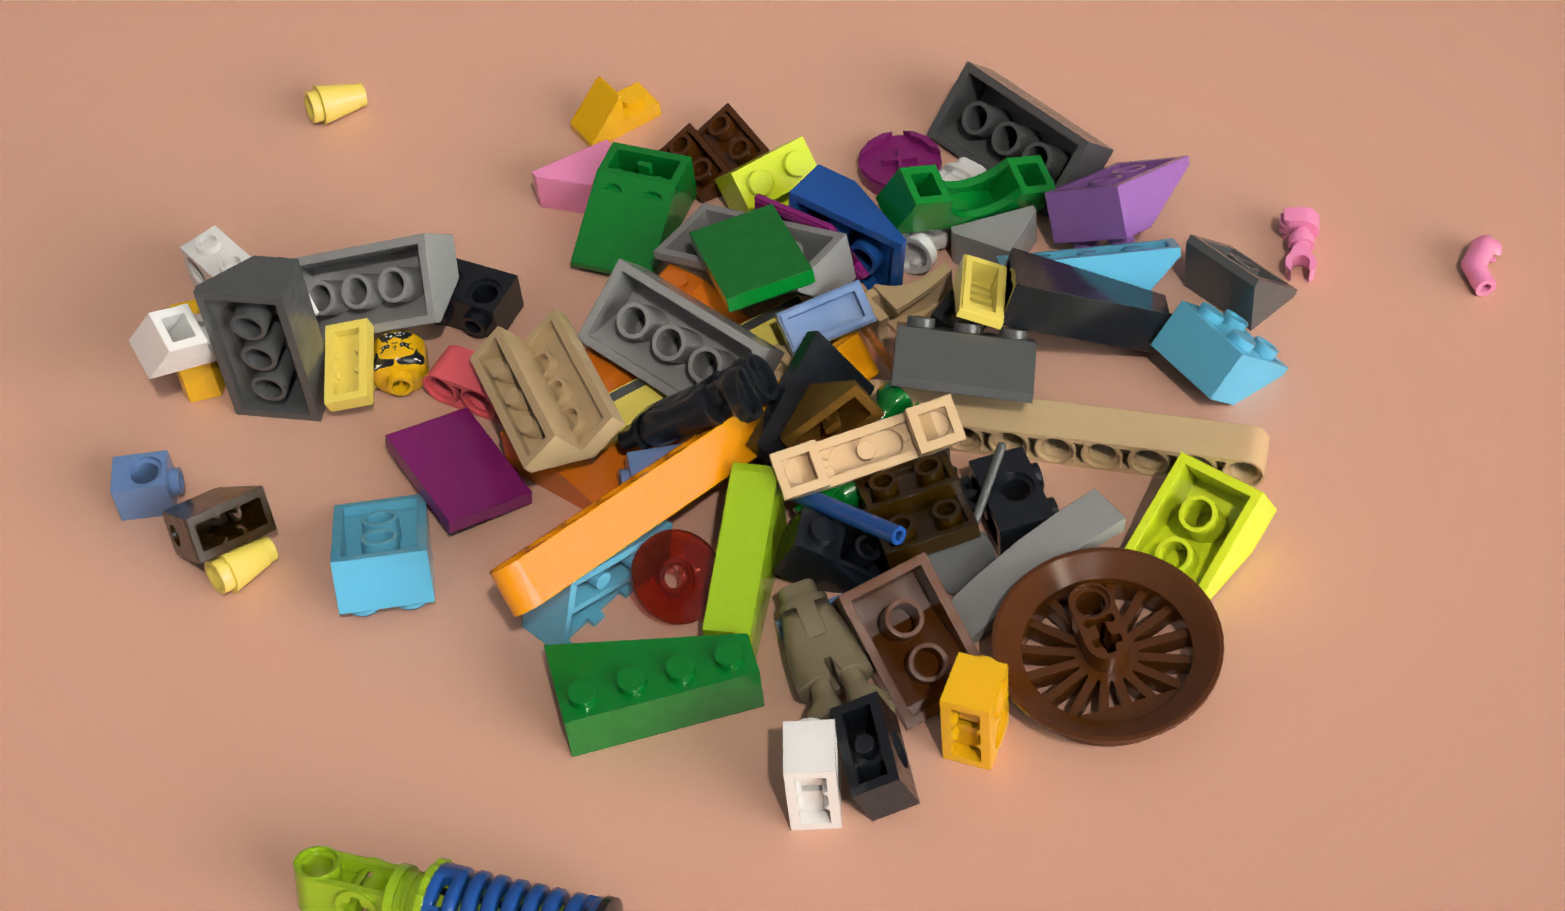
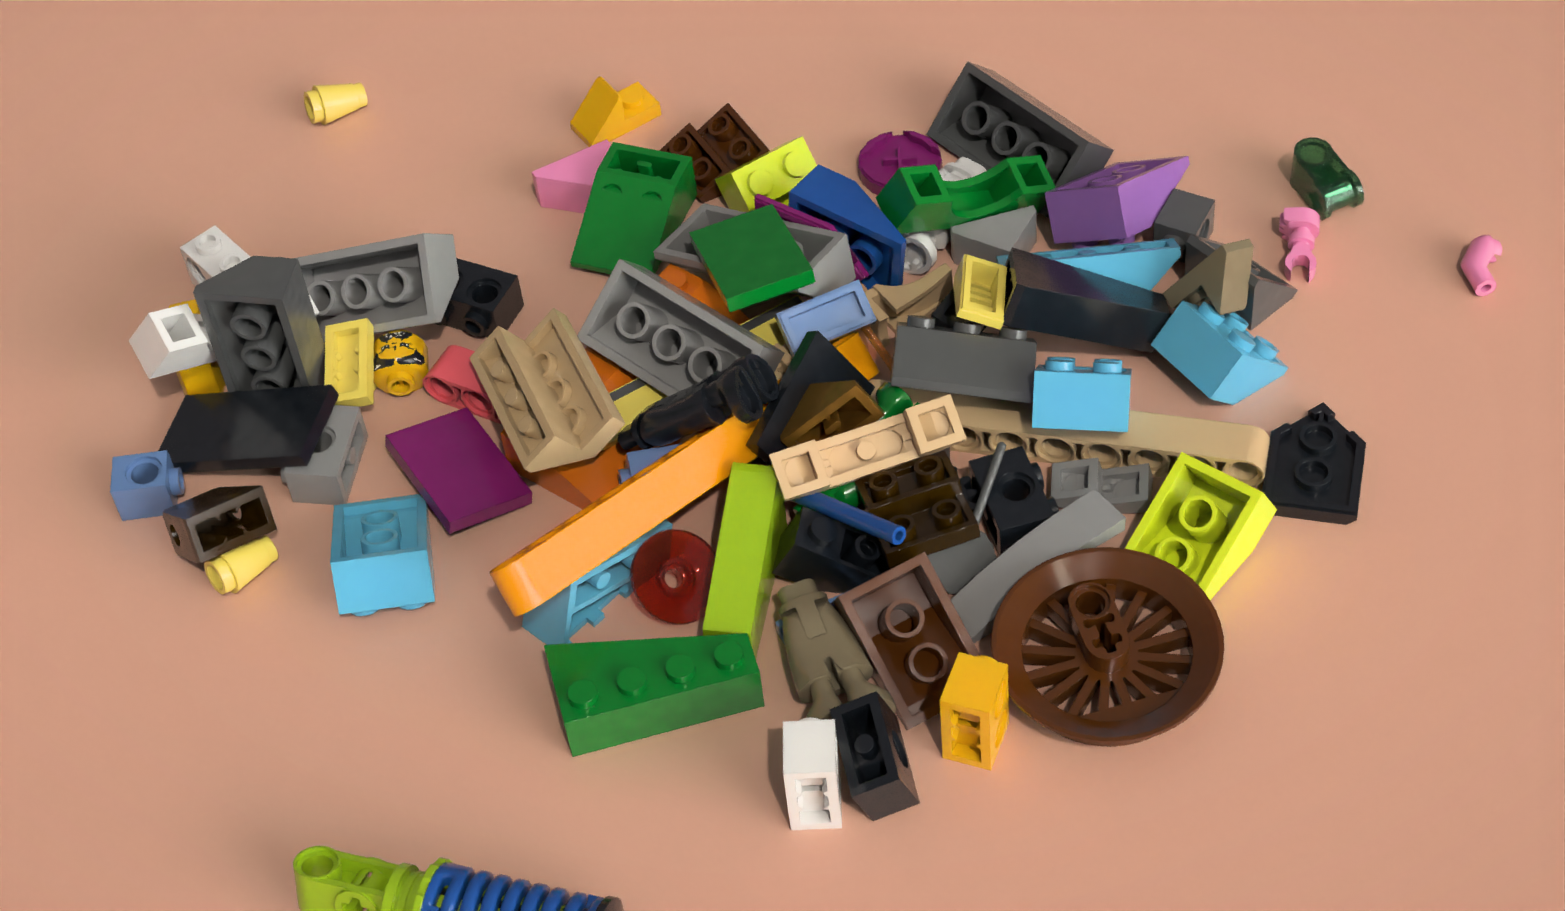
none -> black tile [158,385,339,473]
none -> light grey brick [281,405,368,505]
none -> medium azure slope [1032,357,1132,432]
none -> light grey slope [1051,457,1153,514]
none -> dark grey brick [1153,188,1215,263]
none -> dark tan slope [1163,239,1254,315]
none -> black tile [1262,402,1366,525]
none -> clear green piece [1290,137,1364,221]

